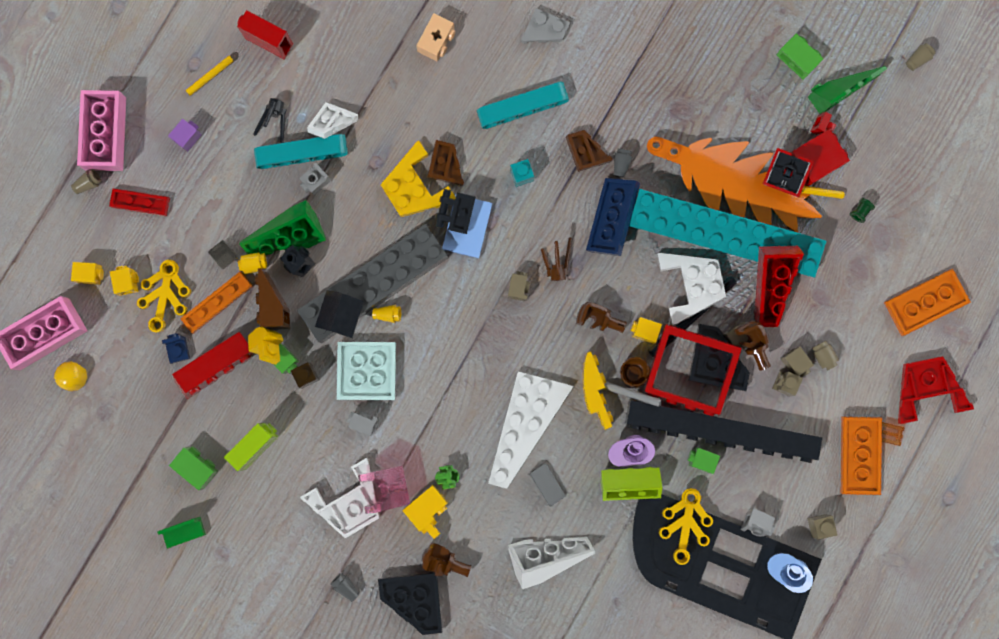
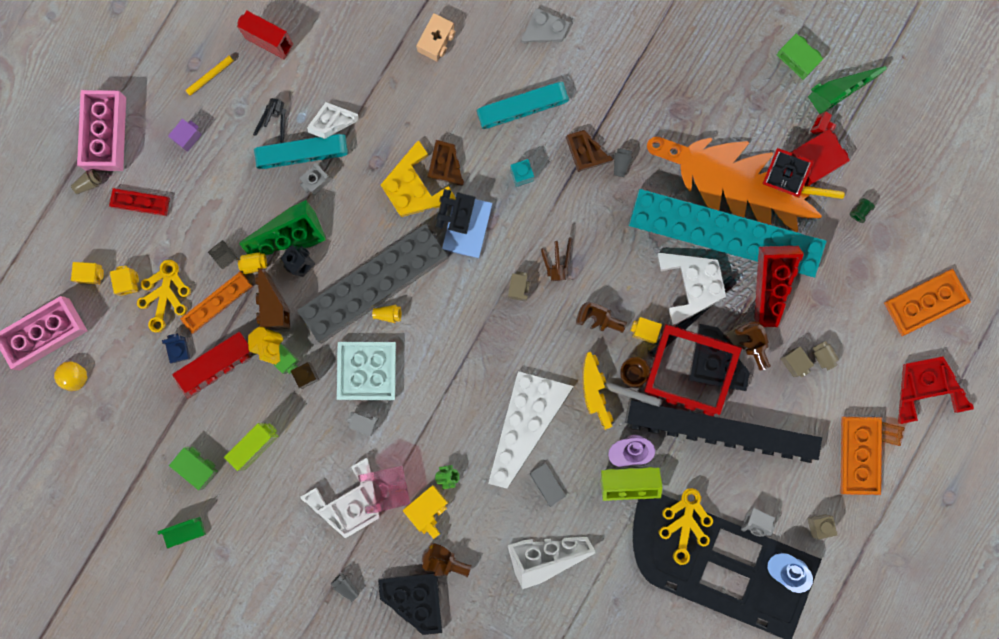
black slope [315,290,364,339] -> none
dark blue plate [586,178,640,256] -> none
bright green brick [687,447,720,474] -> none
dark tan brick [772,371,803,396] -> none
dark tan cone [906,43,936,71] -> none

